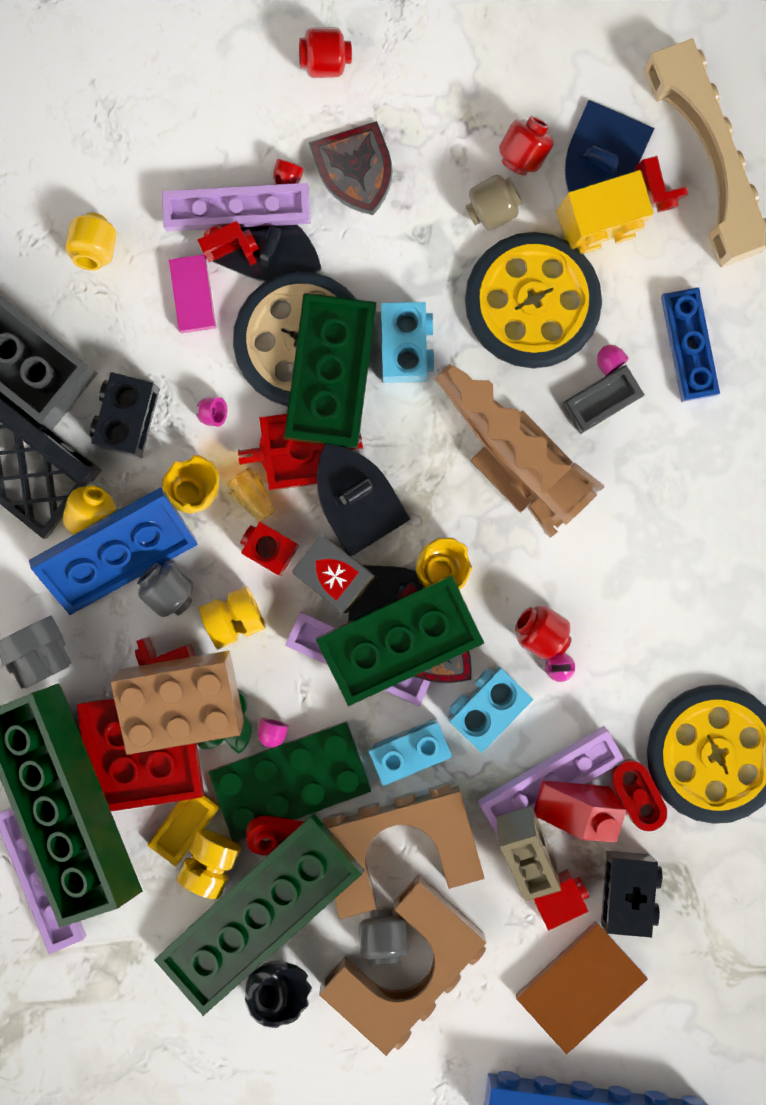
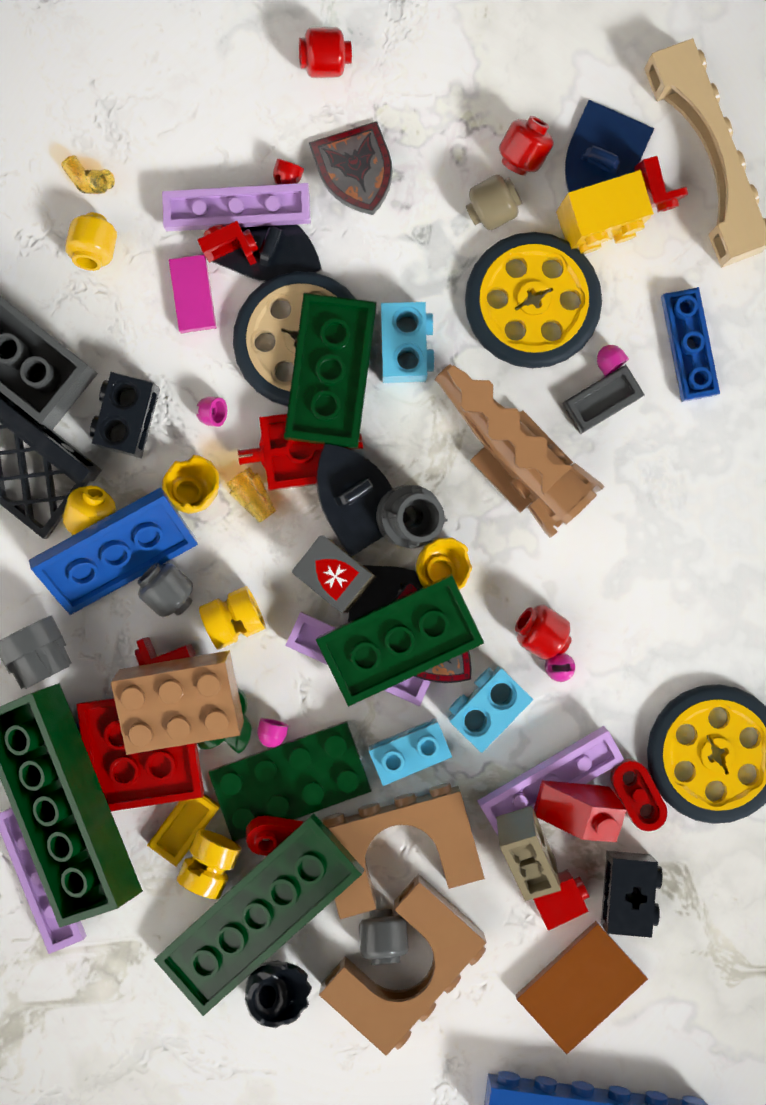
red brick [240,521,300,576] -> none
none -> clear yellow arm [61,155,115,194]
none -> dark grey piece [376,485,448,549]

